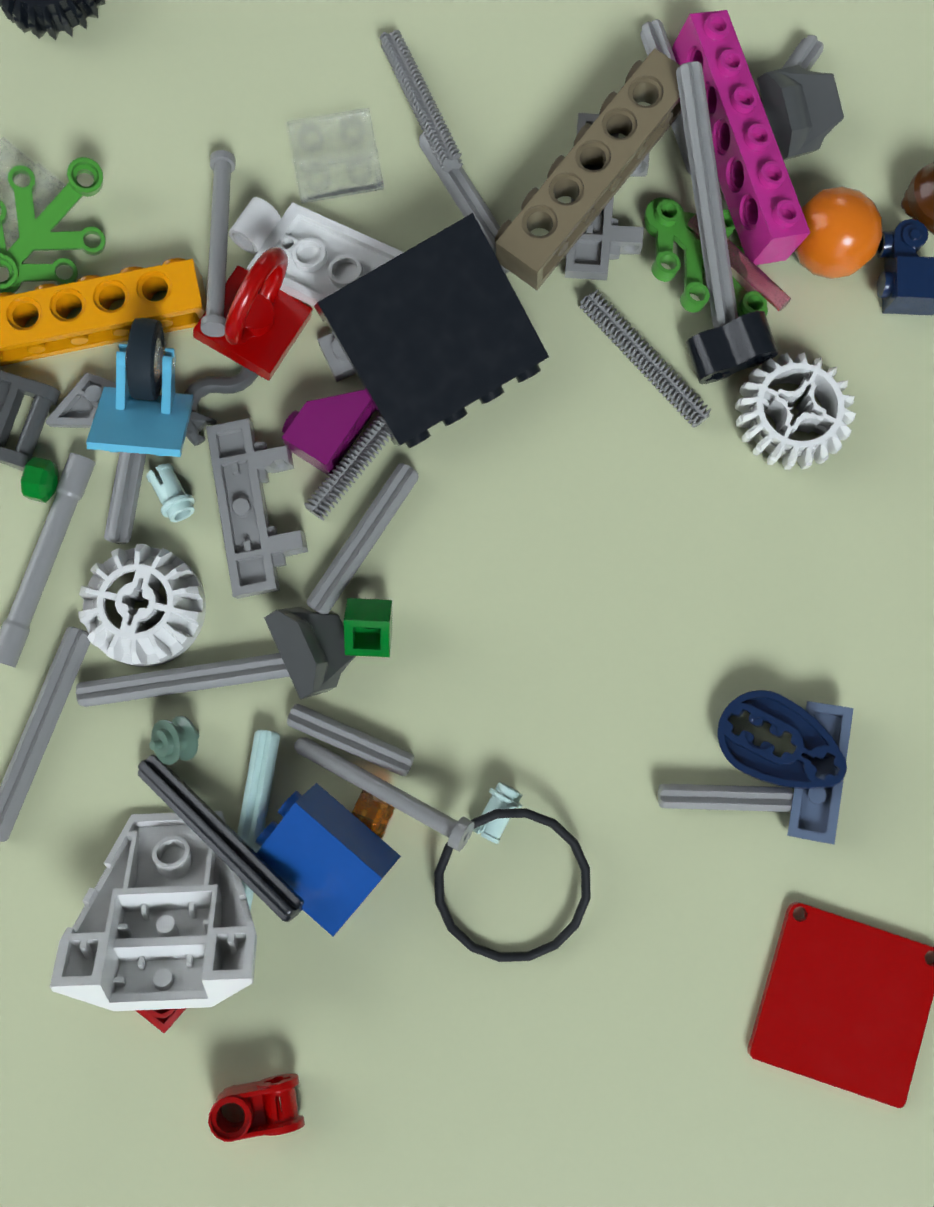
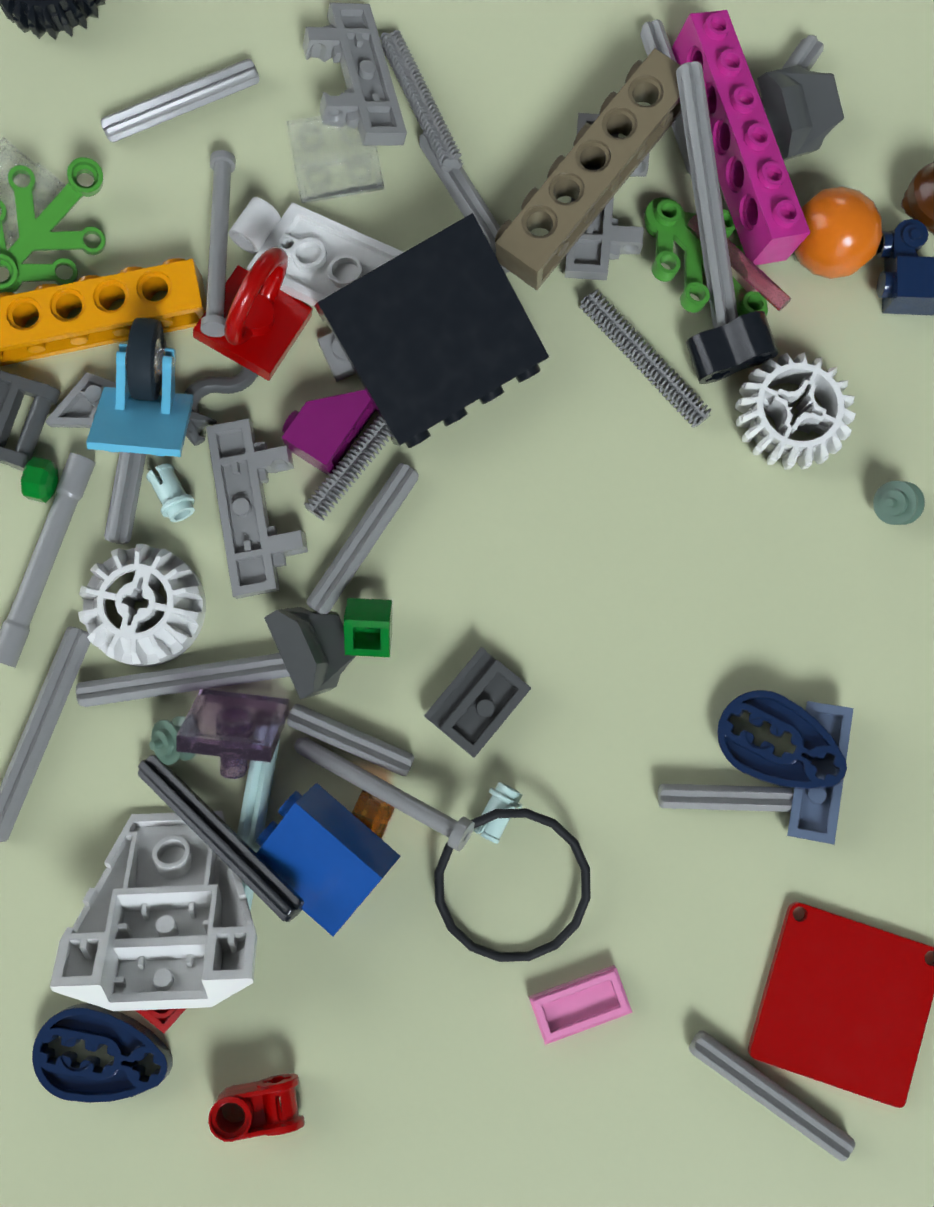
none -> dark blue piece [32,1003,173,1103]
none -> light grey axle [100,59,259,142]
none -> clear purple tile [176,689,289,779]
none -> light grey hinge [303,3,407,146]
none -> dark grey plate [424,647,531,758]
none -> bright pink tile [528,965,632,1045]
none -> light grey axle [689,1031,855,1161]
none -> sand green wheel [873,481,925,525]

